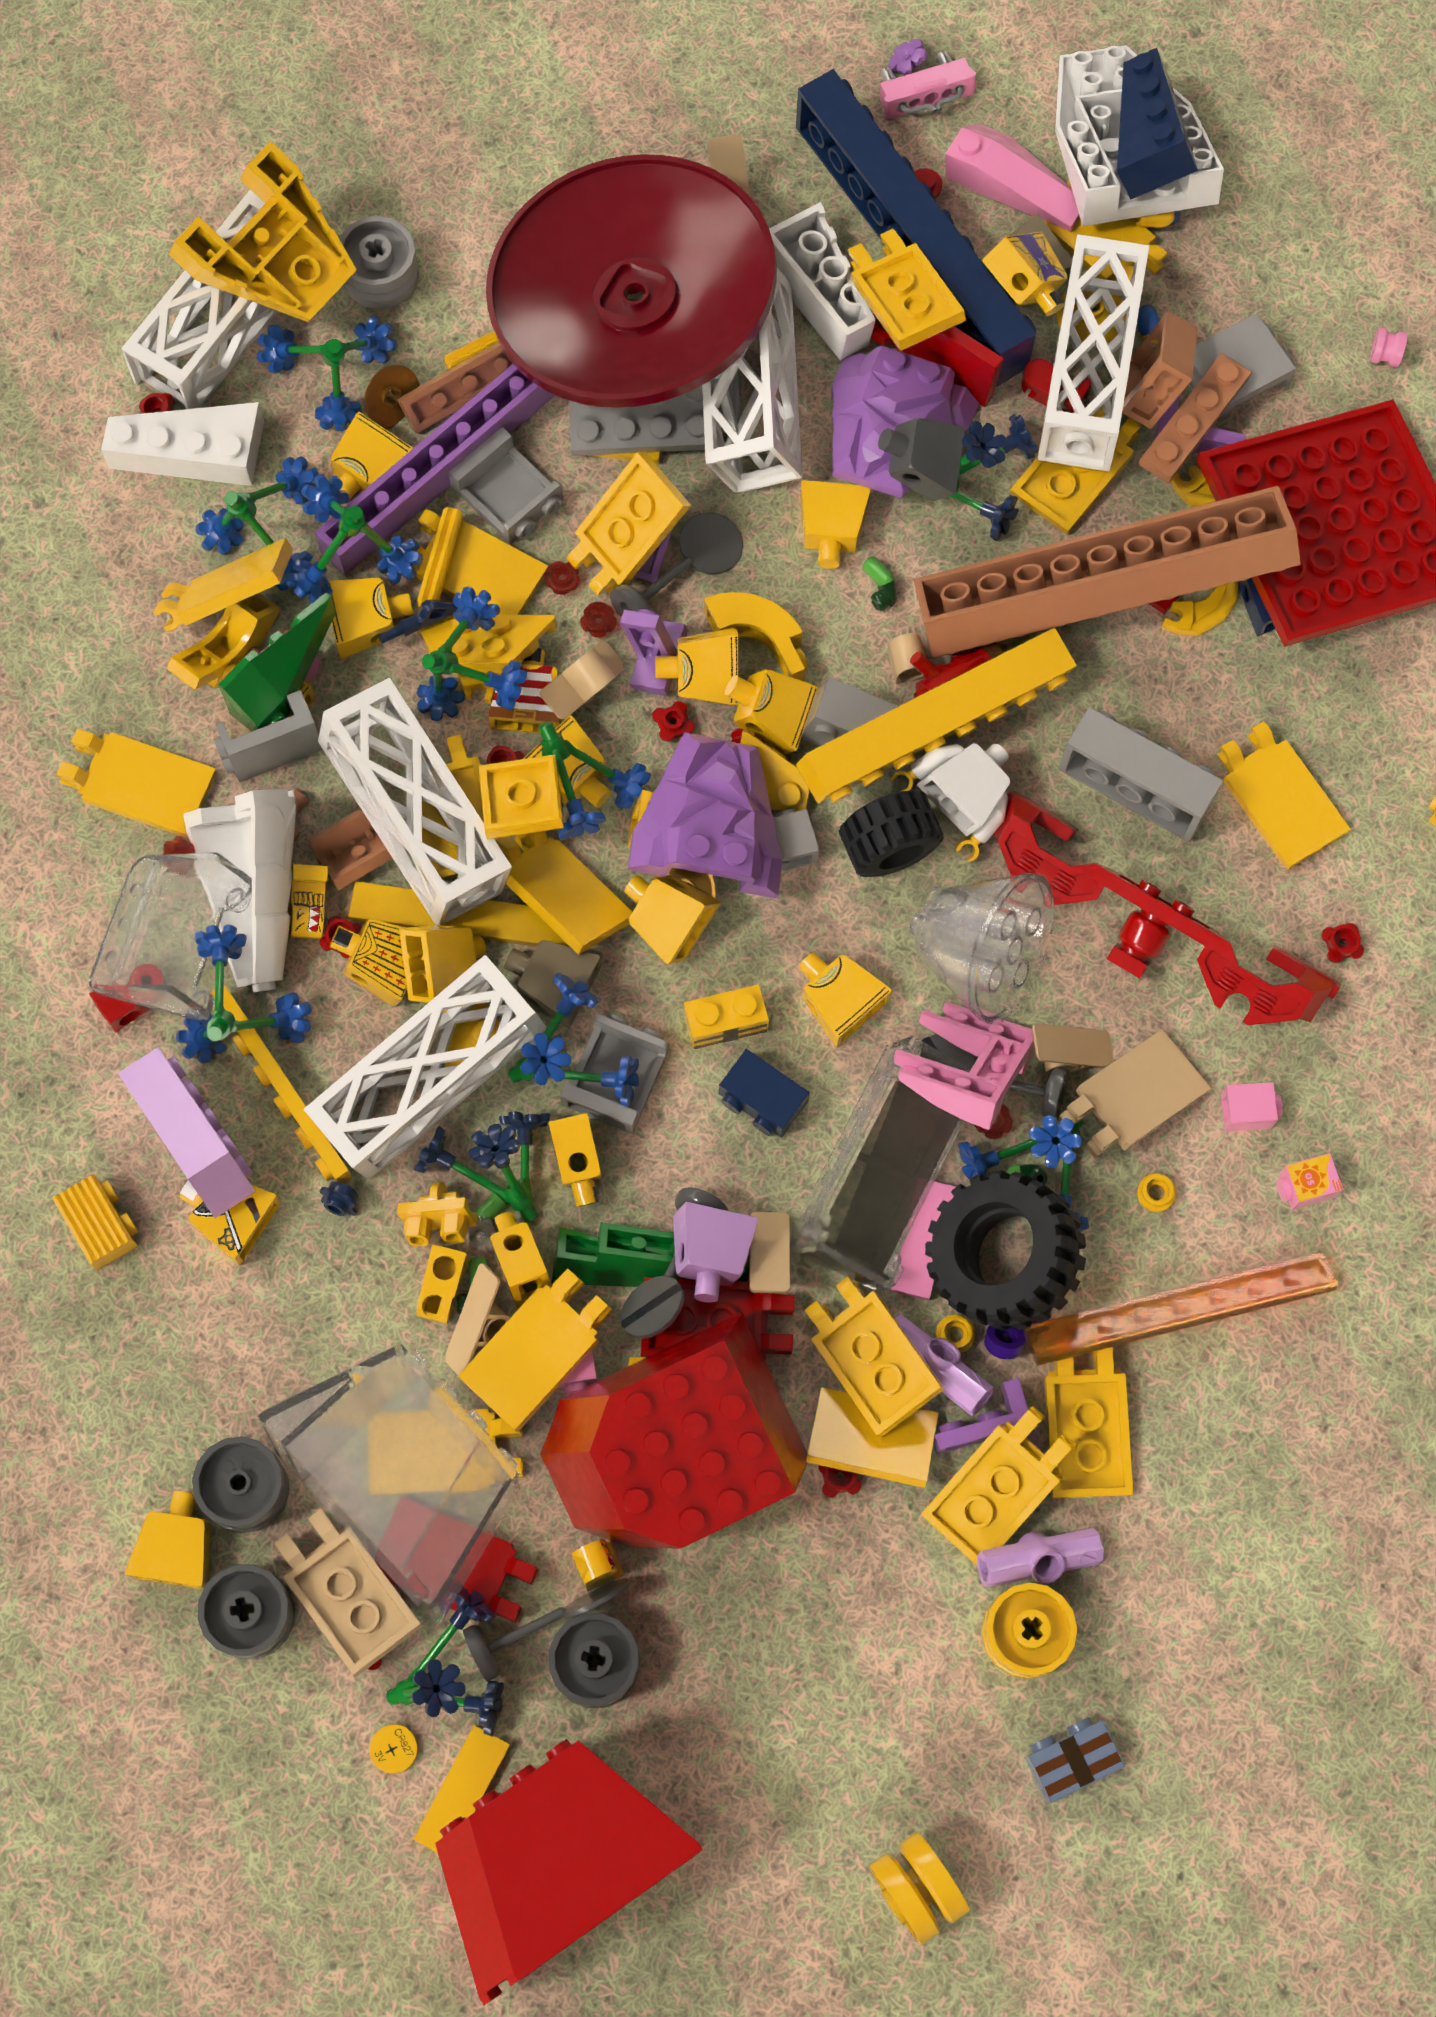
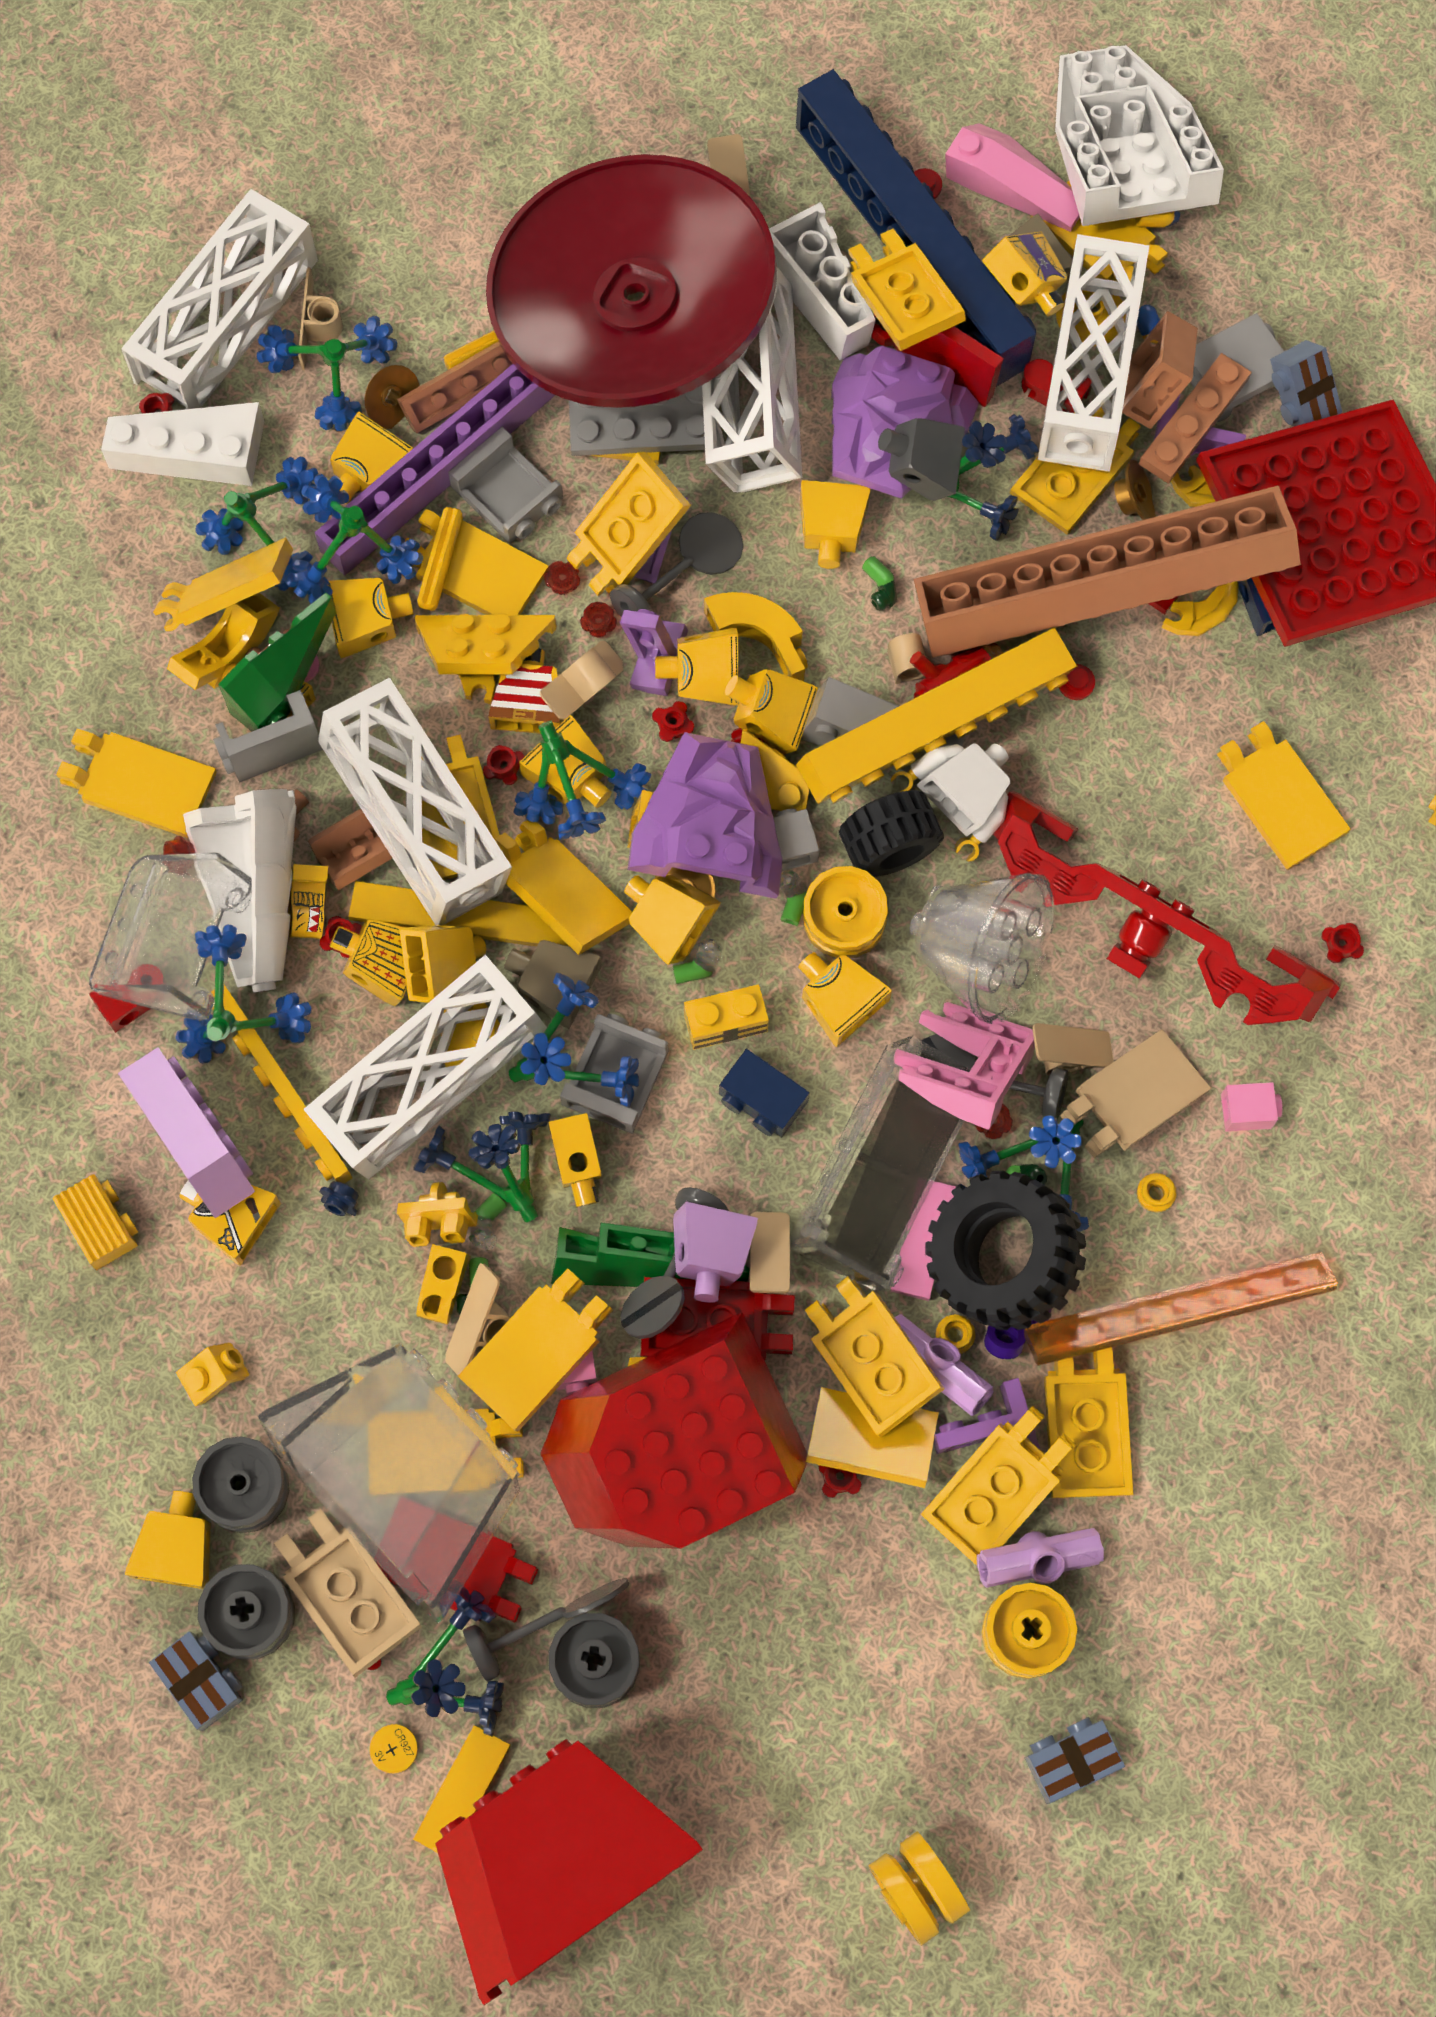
yellow wedge [168,141,357,322] -> none
light grey wheel [339,216,419,309] -> none
dark blue hand [378,600,457,644] -> none
blue plant [416,586,527,721] -> none
yellow tile [479,755,564,839] -> none
yellow torso [490,1212,552,1310] -> none
yellow leg [571,1539,625,1592] -> none
bright pink piece [880,51,976,120] -> none
medium lavender plant [888,39,928,75] -> none
light grey brick [1058,707,1223,842] -> none
dark blue wedge [1117,48,1198,200] -> none
brick [1276,1153,1343,1210] -> none
bright pink wheel [1369,327,1408,368] -> none
none -> brick [149,1631,243,1731]
none -> yellow bracket [176,1342,249,1406]
none -> tan piece [298,267,343,370]
none -> arm [673,938,722,984]
none -> arm [779,869,807,926]
none -> yellow wheel [803,866,888,958]
none -> red plate [1059,664,1095,700]
none -> pearl gold piece [1114,460,1156,520]
none -> sand blue brick [1270,340,1342,426]

